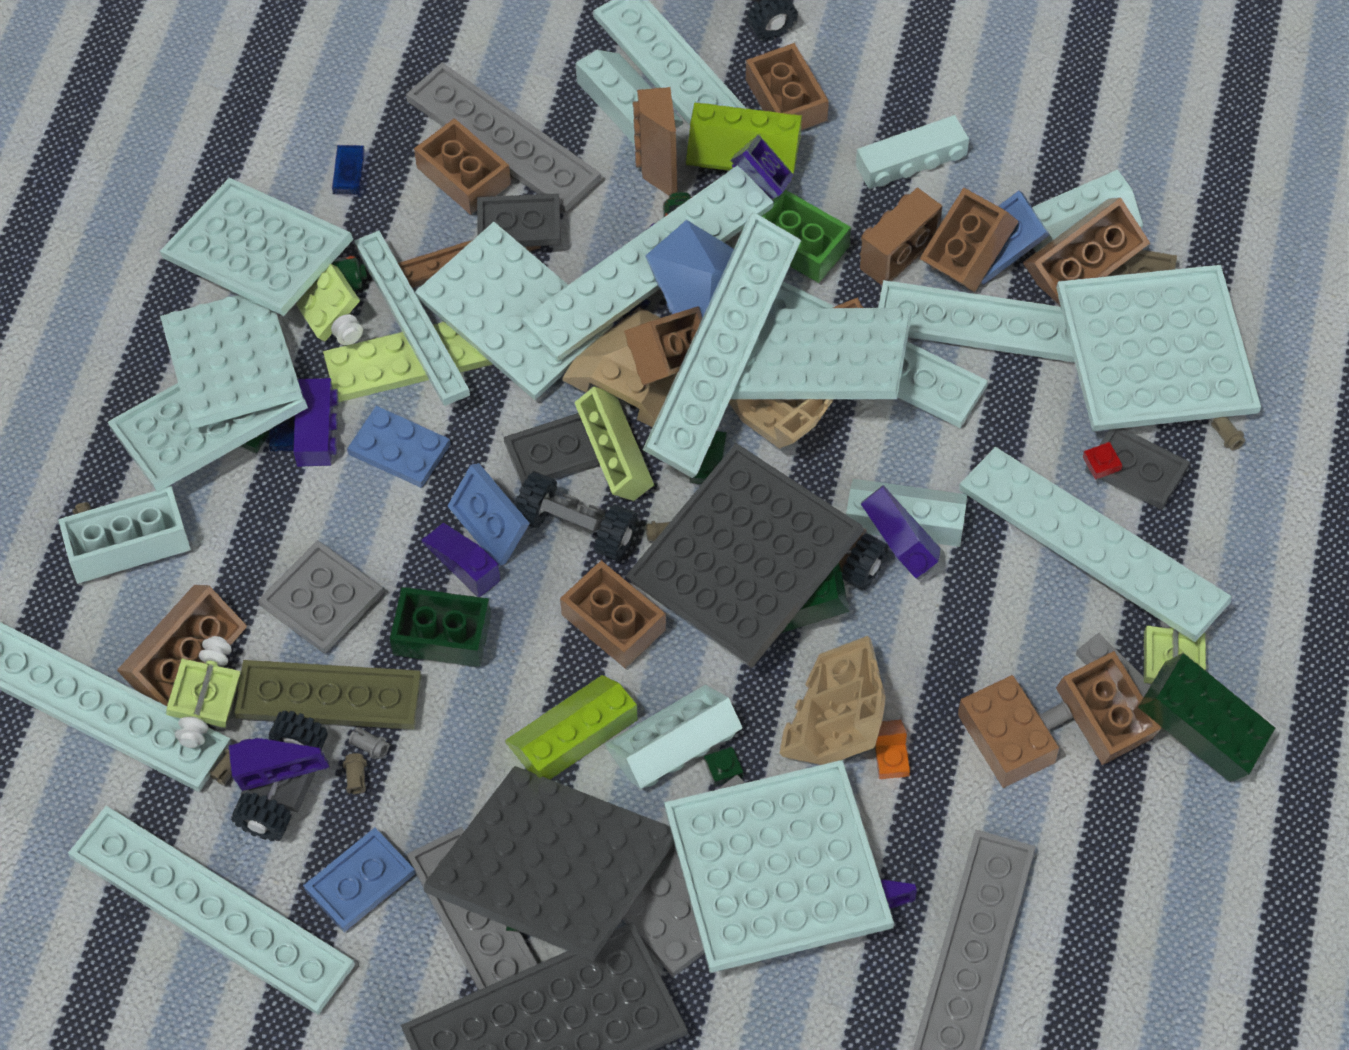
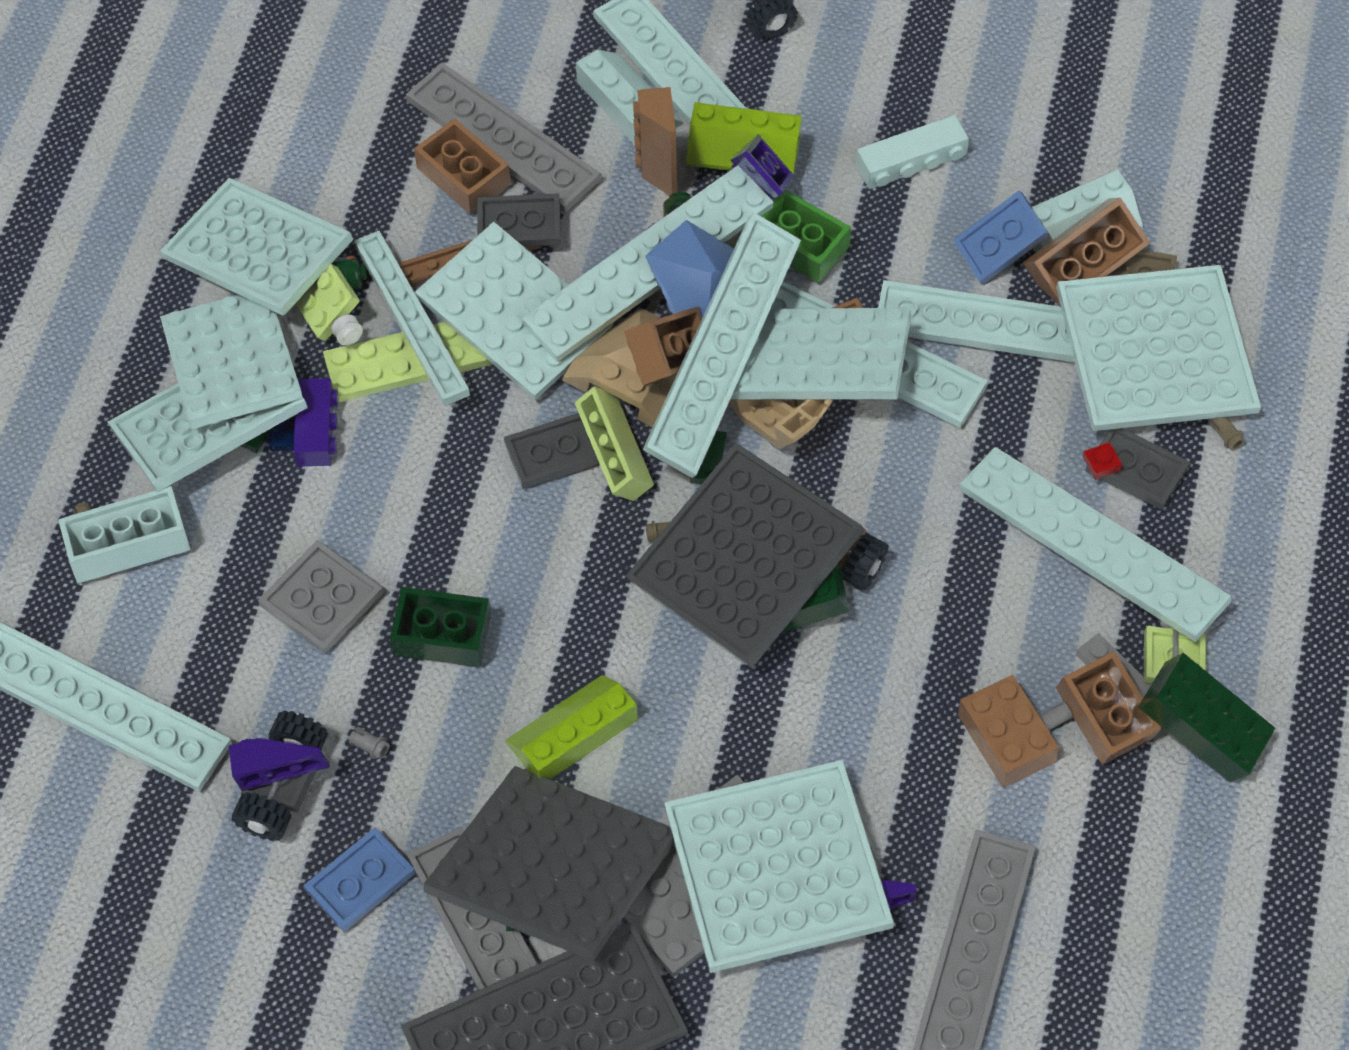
light aqua plate [68,806,355,1015] -> none
medium nougat slope [117,585,247,706] -> none
yellowish green plate [166,636,240,748] -> none
dark tan pin [209,749,232,786] -> none
olive plate [234,660,421,730] -> none
clear blue plate [332,145,365,195] -> none
dark tan pin [343,753,367,794] -> none
medium blue plate [347,406,451,488] -> none
dark purple slope [421,523,501,597] -> none
medium blue plate [448,463,530,566] -> none
black plate [515,471,638,561] -> none
medium nougat brick [560,560,666,669] -> none
light aqua slope [605,685,742,789] -> none
dark green plate [704,747,743,787] -> none
medium nougat brick [746,43,829,130] -> none
tan wedge [779,636,886,765] -> none
light aqua slope [846,479,967,547] -> none
medium nougat brick [860,187,942,285] -> none
dark purple slope [861,485,941,579] -> none
orange slope [875,720,910,779] -> none
medium nougat brick [920,187,1019,293] -> none

